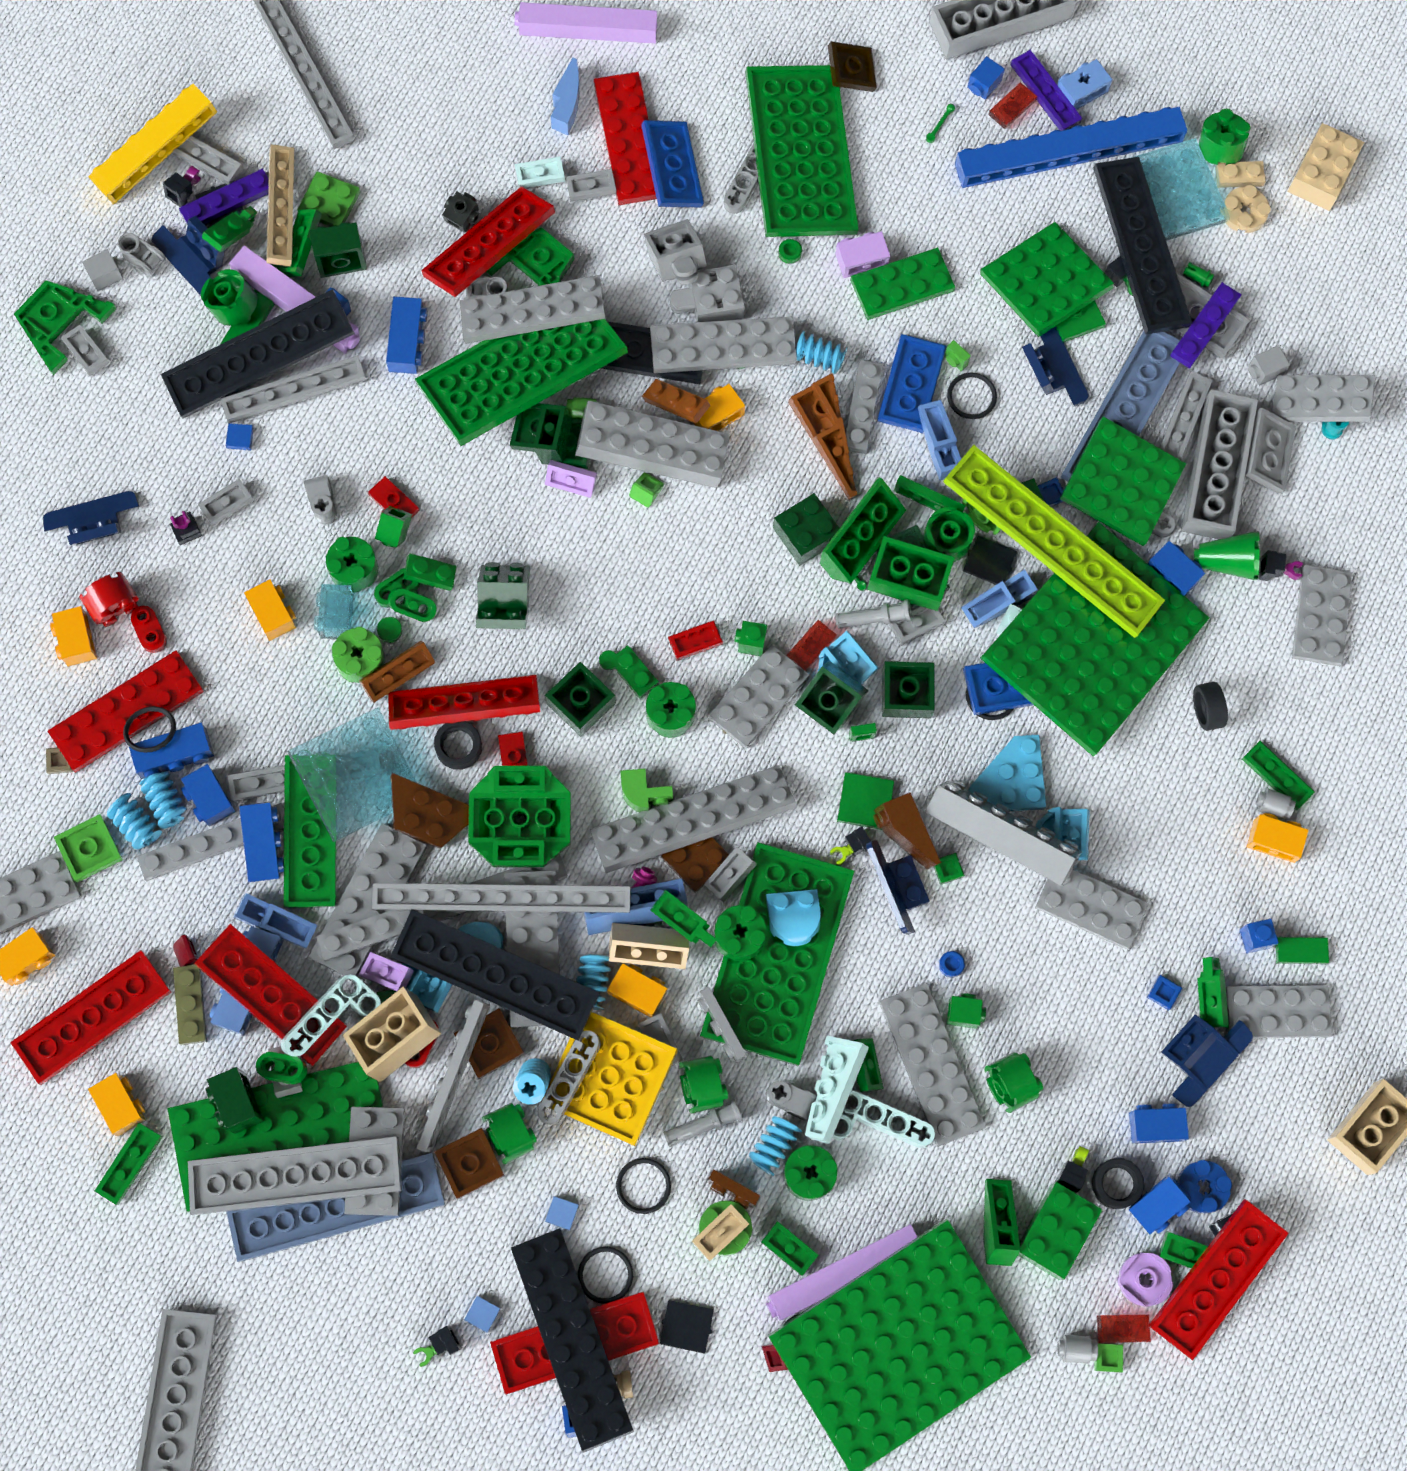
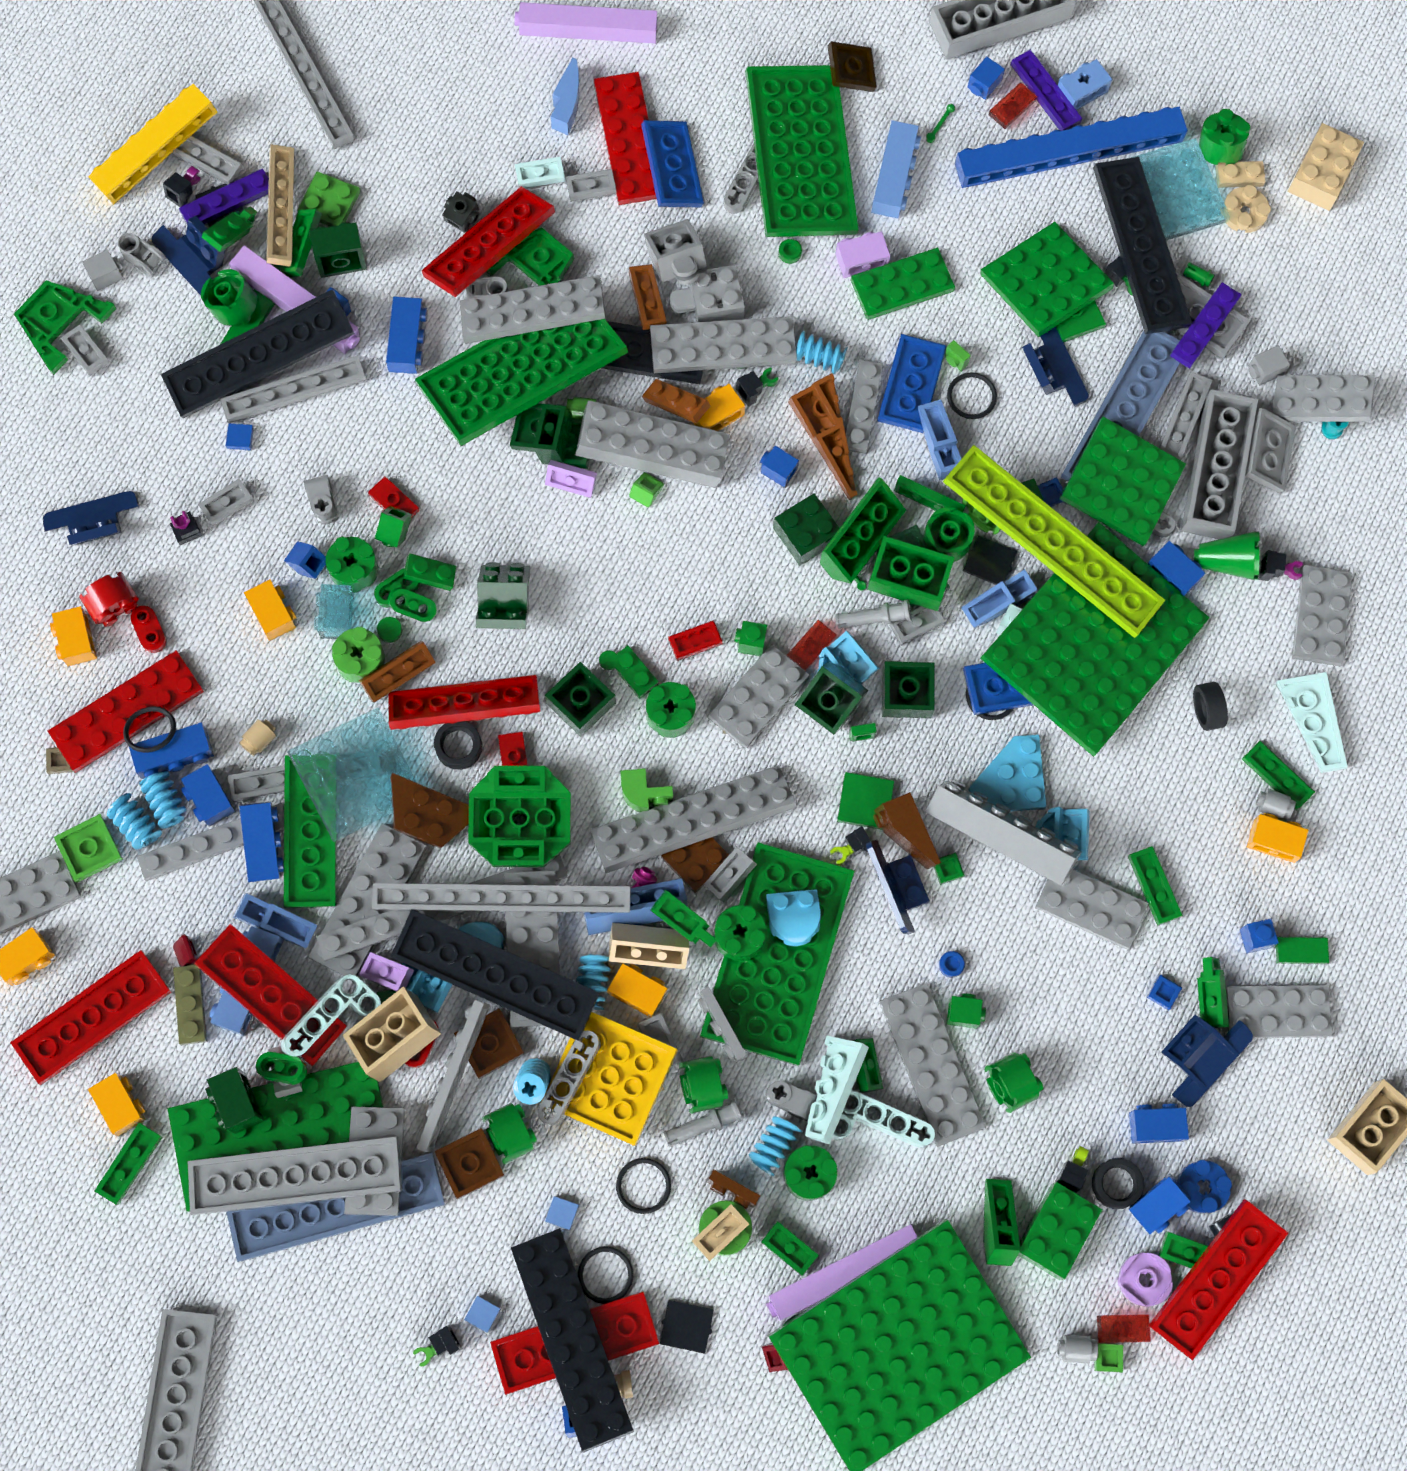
none -> tan brick [239,719,276,756]
none -> blue brick [284,541,326,579]
none -> dark orange plate [628,264,667,330]
none -> black piece [735,368,778,407]
none -> blue brick [760,446,799,488]
none -> medium blue brick [871,120,921,219]
none -> green plate [1128,846,1183,926]
none -> light aqua wing [1276,672,1347,773]

